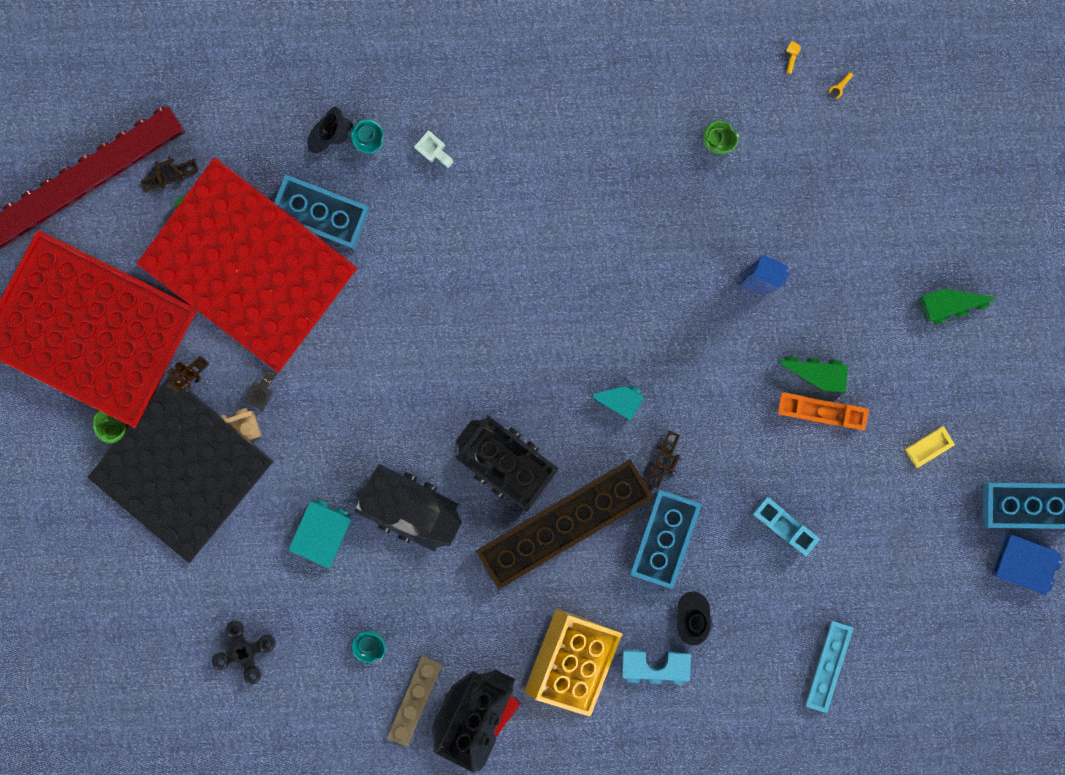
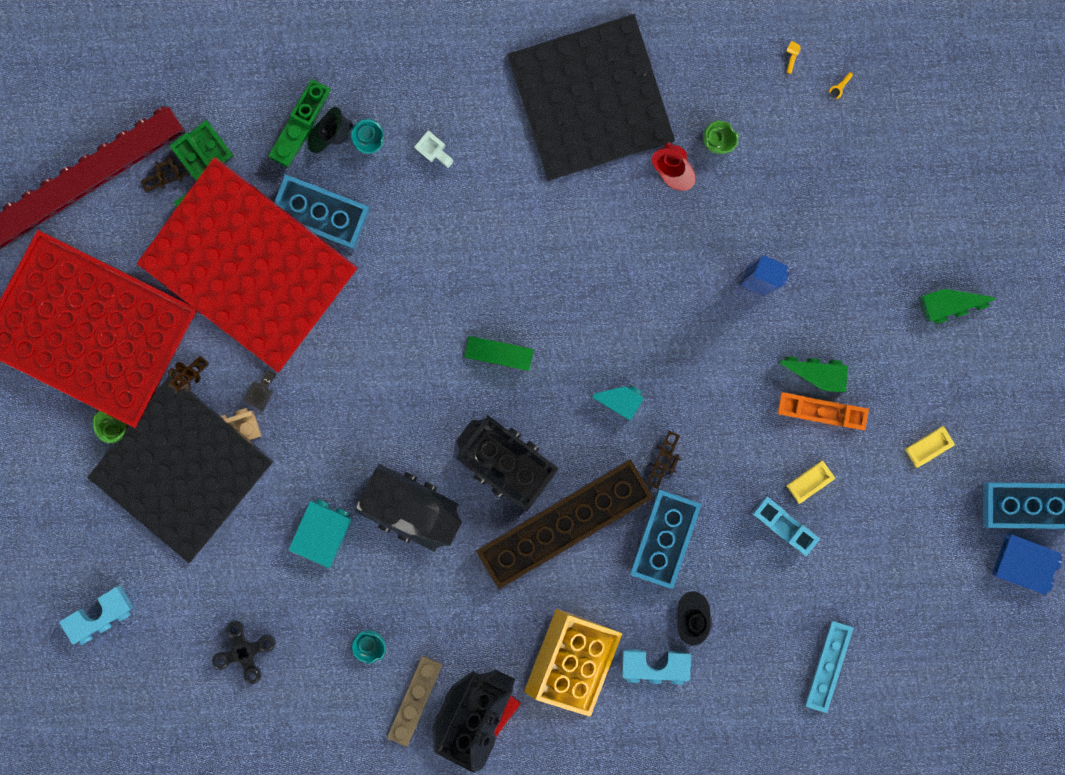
none -> medium azure arch [59,585,134,645]
none -> green slope [170,120,234,181]
none -> green slope [268,79,331,168]
none -> green slope [464,336,534,371]
none -> black plate [508,14,675,182]
none -> red piece [651,142,696,191]
none -> light yellow tile [786,460,836,504]

